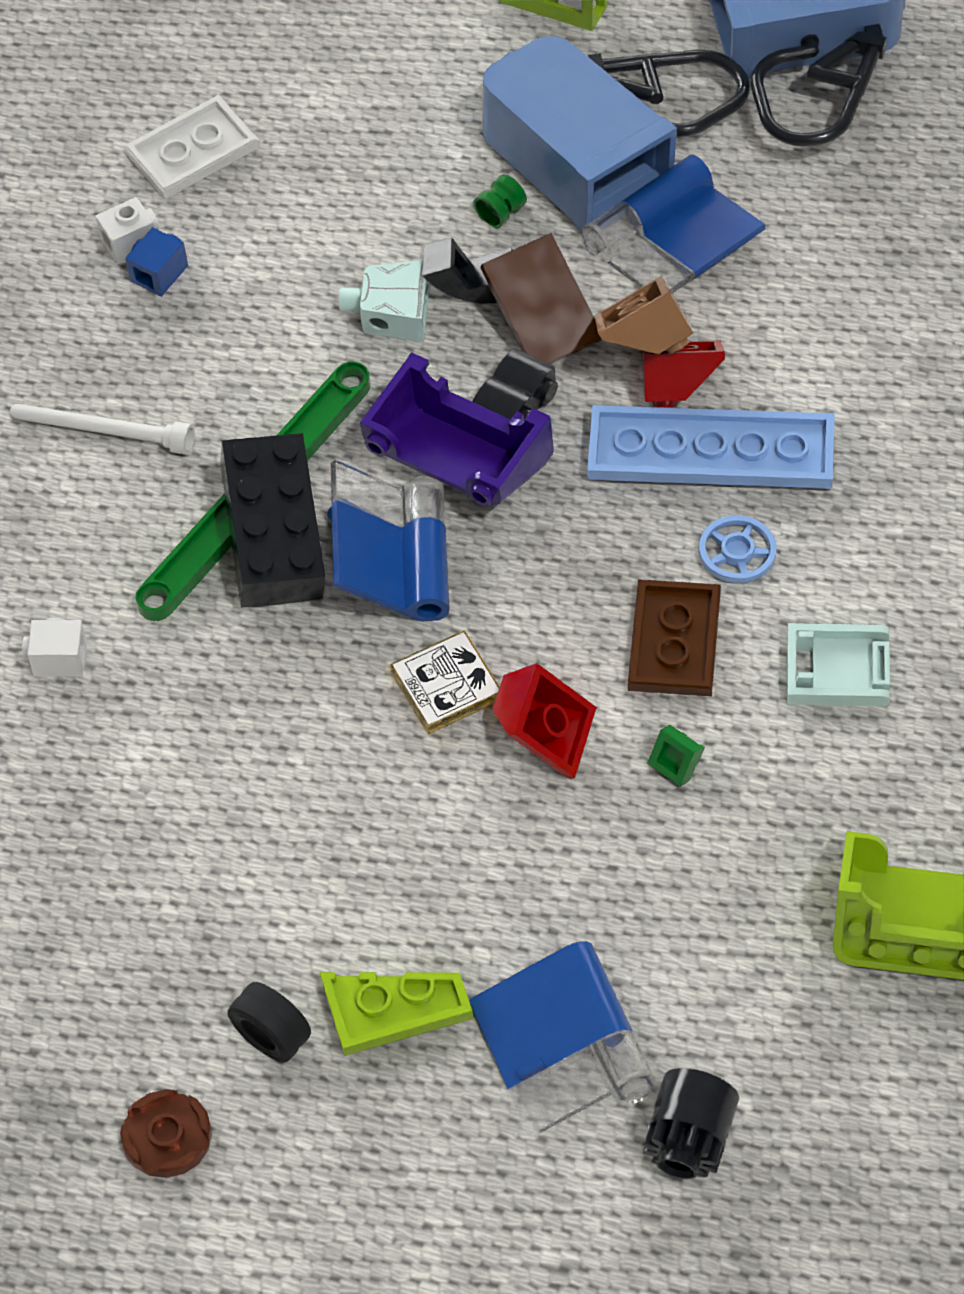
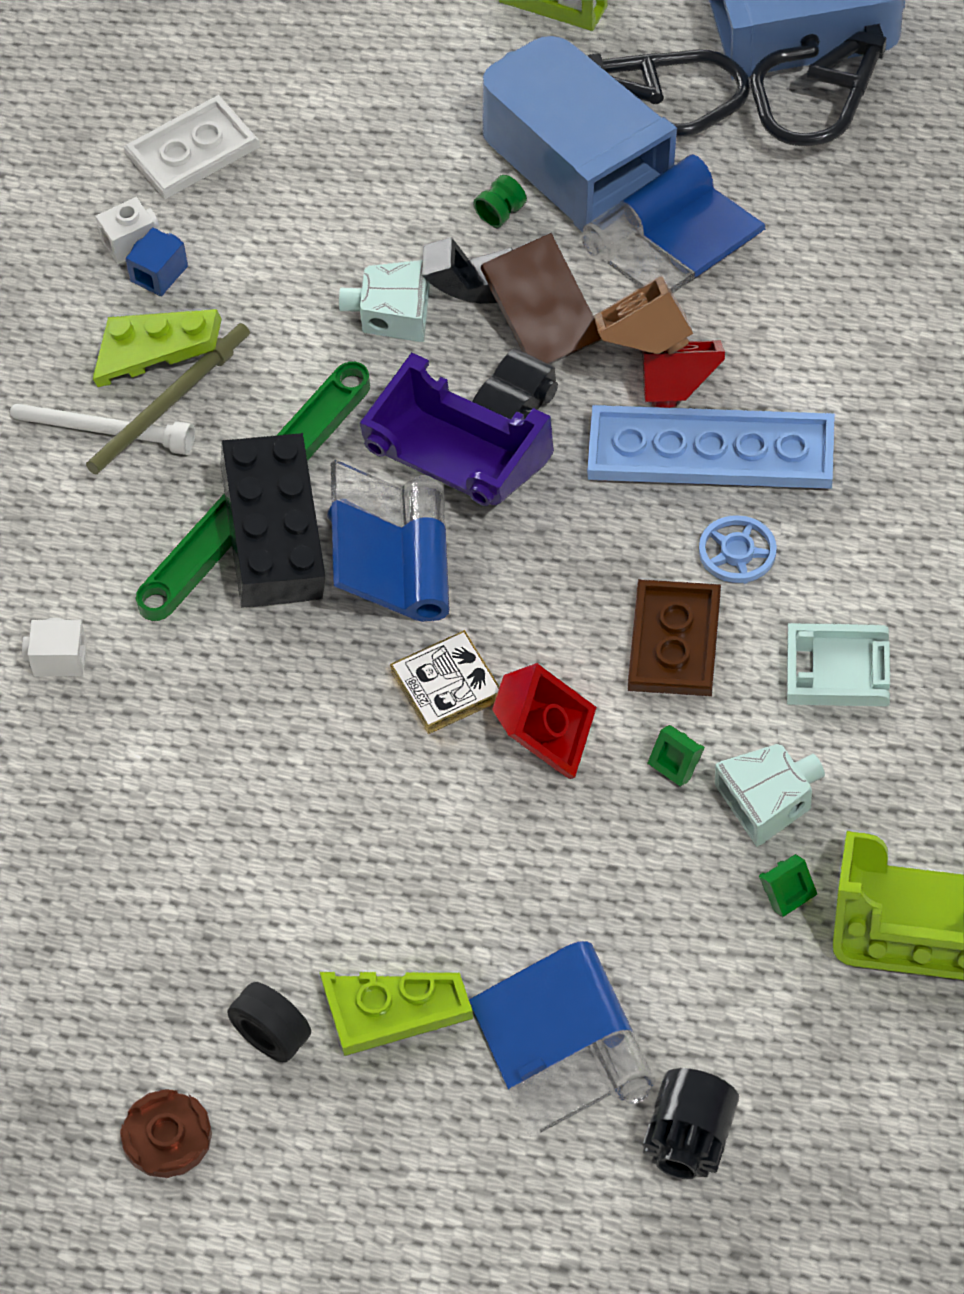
none -> olive bar [86,323,250,475]
none -> lime wing [93,309,222,387]
none -> light aqua torso [715,744,825,847]
none -> green tile [759,854,818,917]

